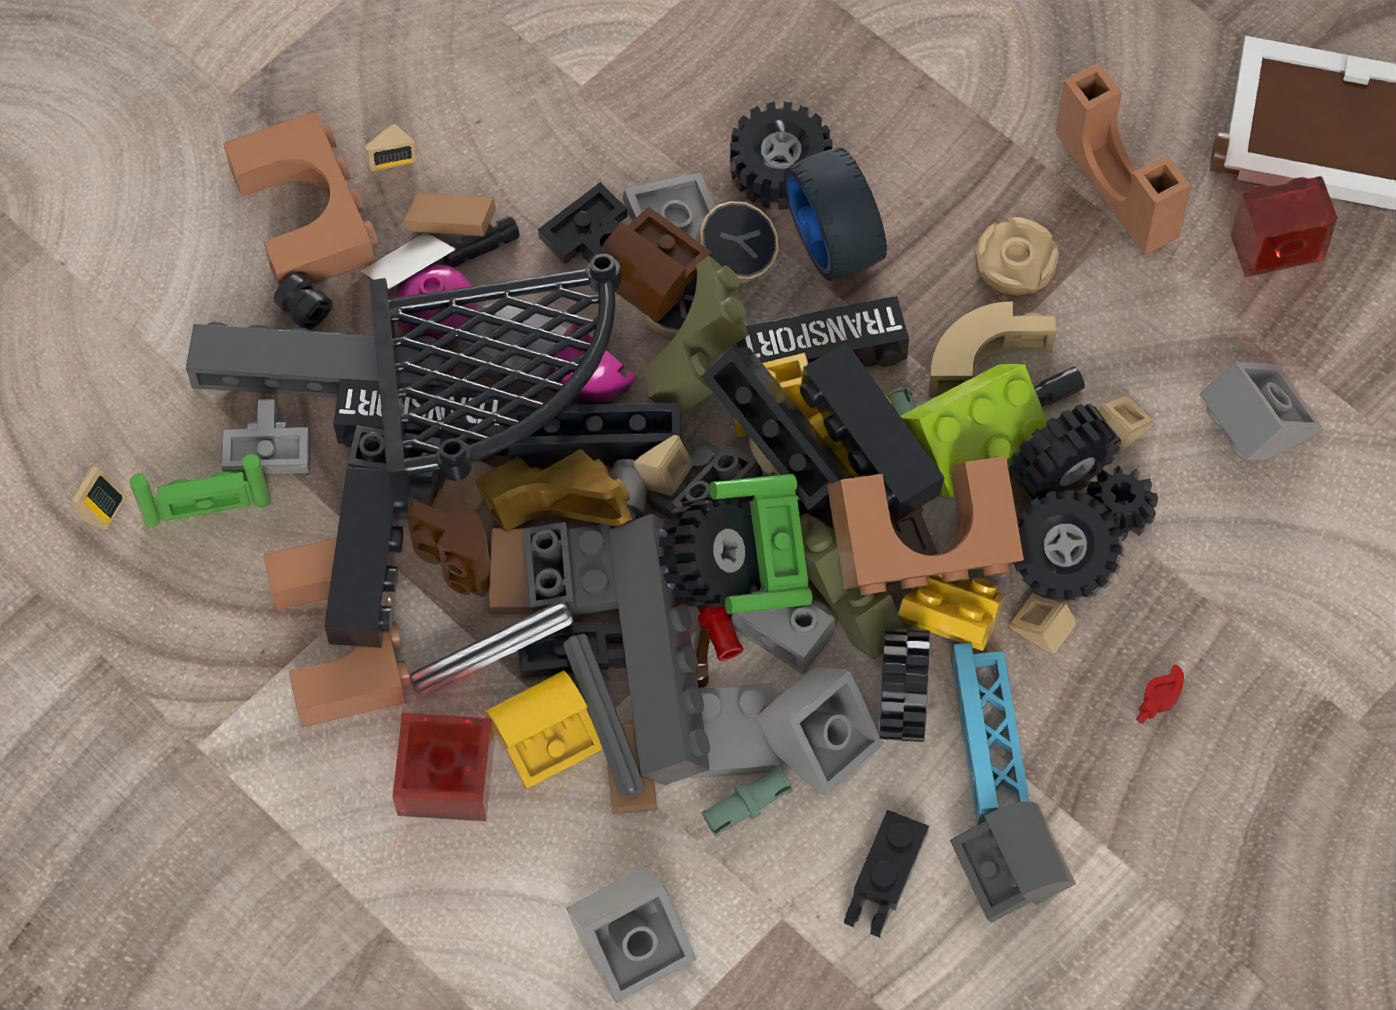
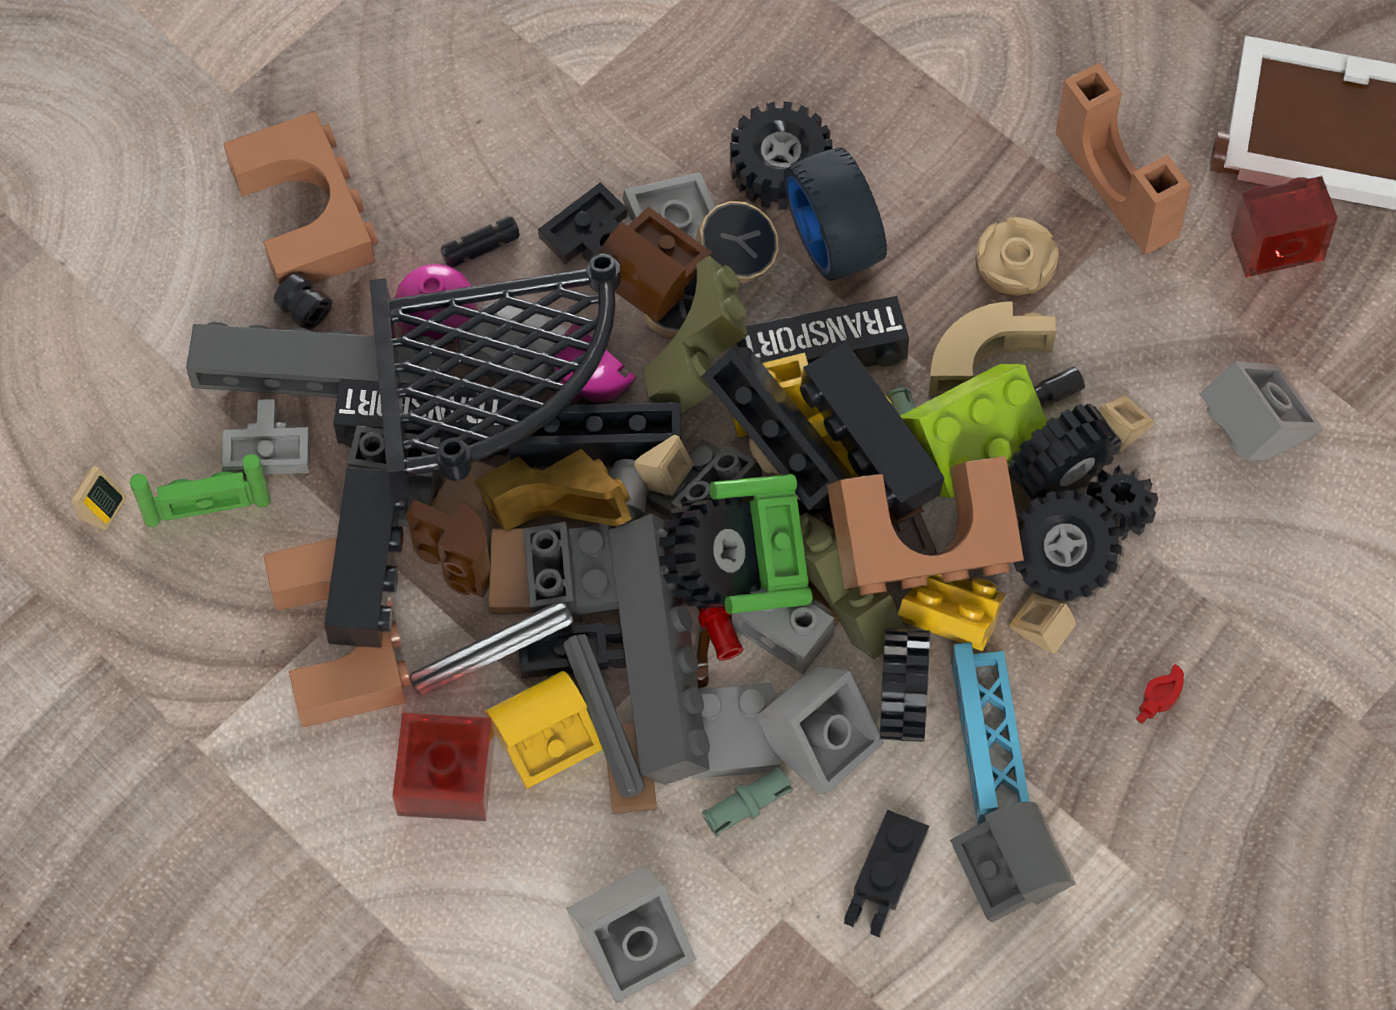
white sticker [361,232,455,289] -> none
tan slope [364,123,417,172] -> none
medium nougat tile [404,193,496,236] -> none

